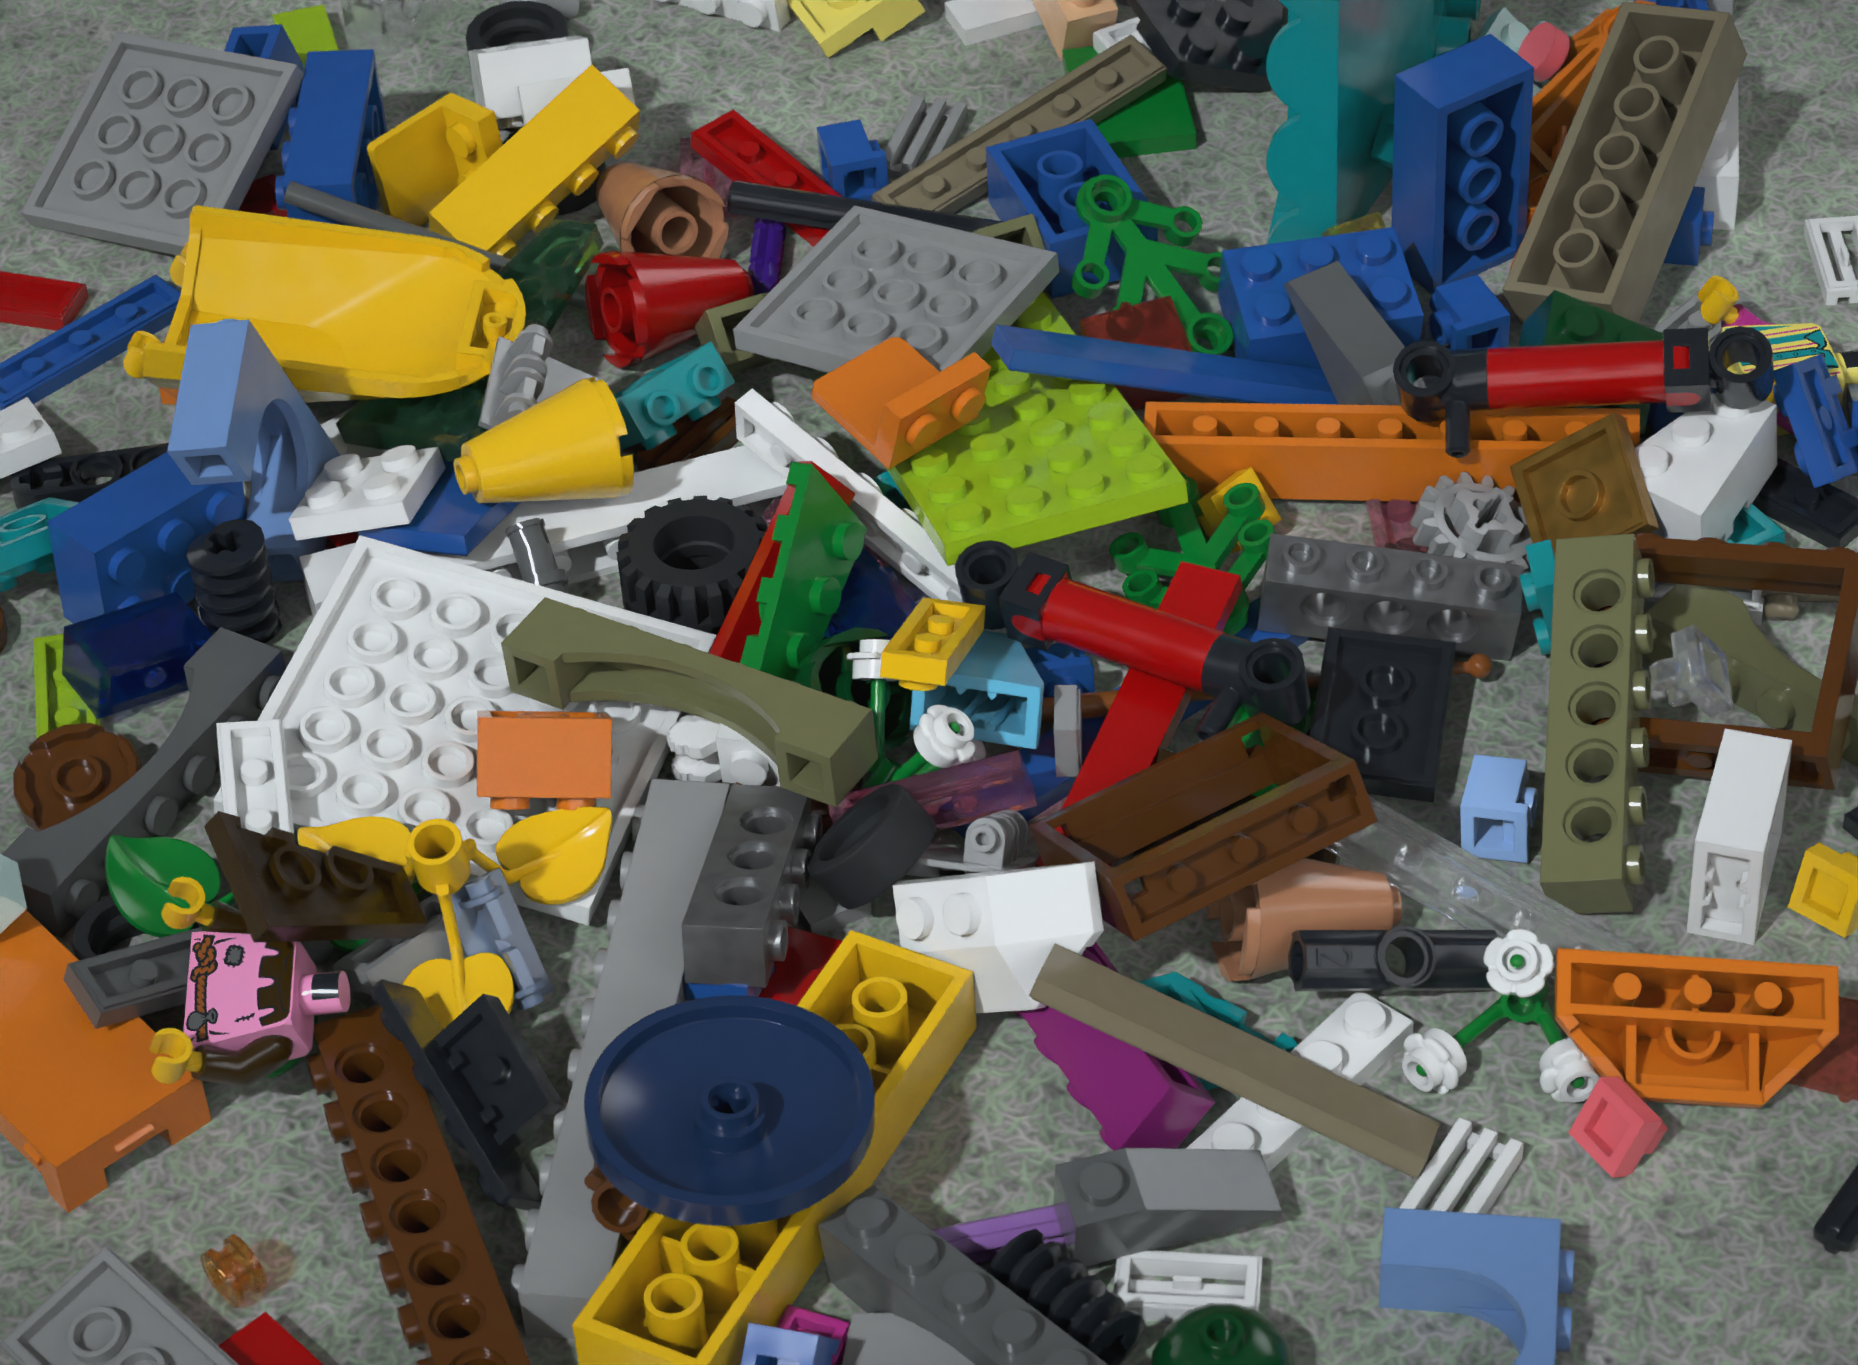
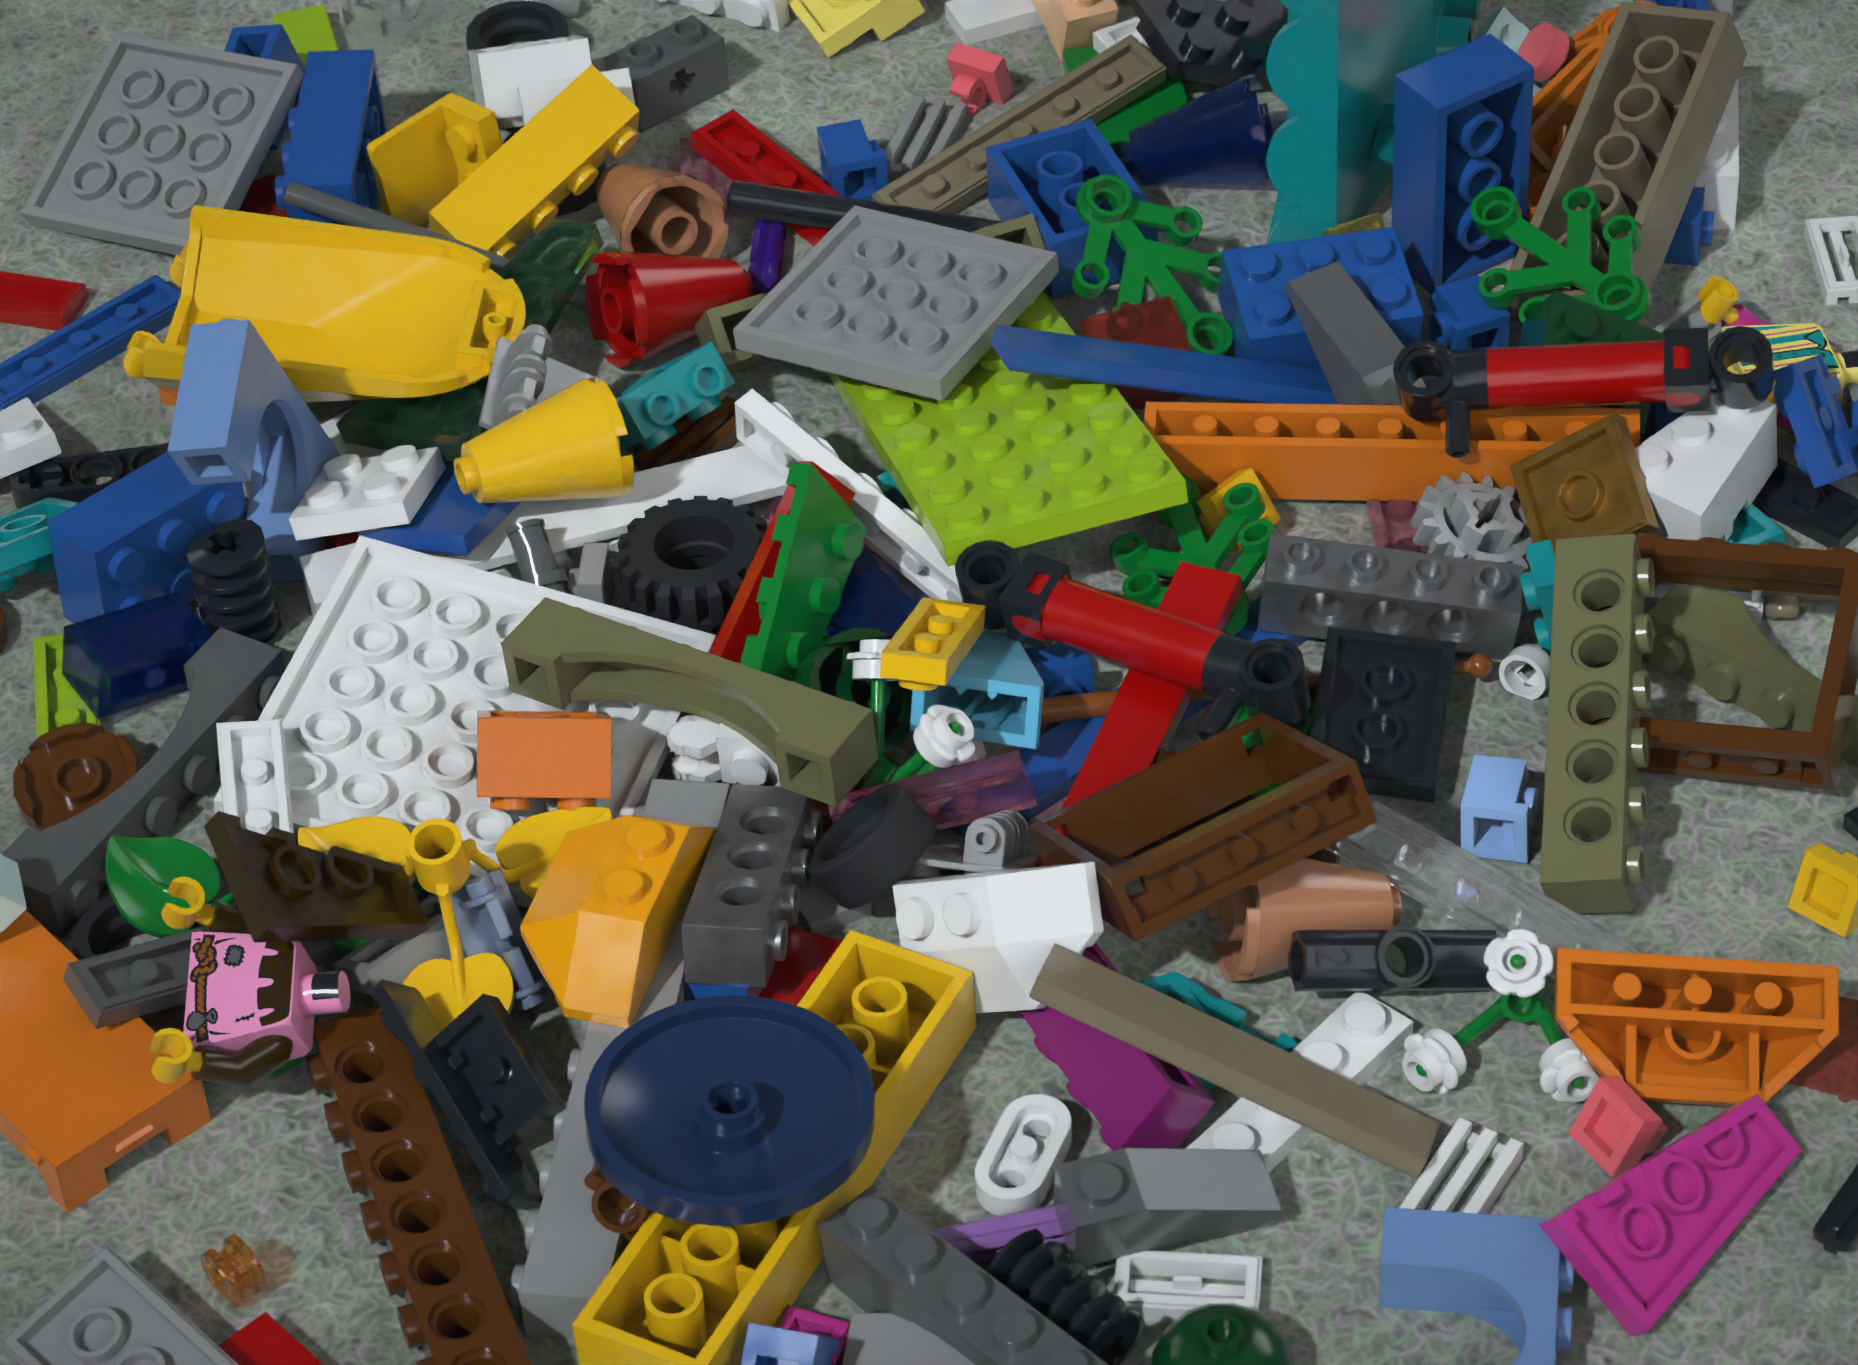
orange bracket [811,337,991,469] -> none
light grey tile [1054,685,1082,777] -> none
clear tile [1649,625,1734,717] -> none
white window [1687,729,1792,945] -> none
none -> light orange wedge [520,815,717,1029]
none -> light grey plate [568,543,614,605]
none -> dark grey brick [604,15,729,133]
none -> coral tile [946,42,1014,116]
none -> white plate [975,1094,1072,1216]
none -> clear blue cone [1121,73,1274,186]
none -> green plant [1470,186,1651,326]
none -> white hinge [1499,643,1550,700]
none -> dark pink wing [1539,1095,1802,1336]

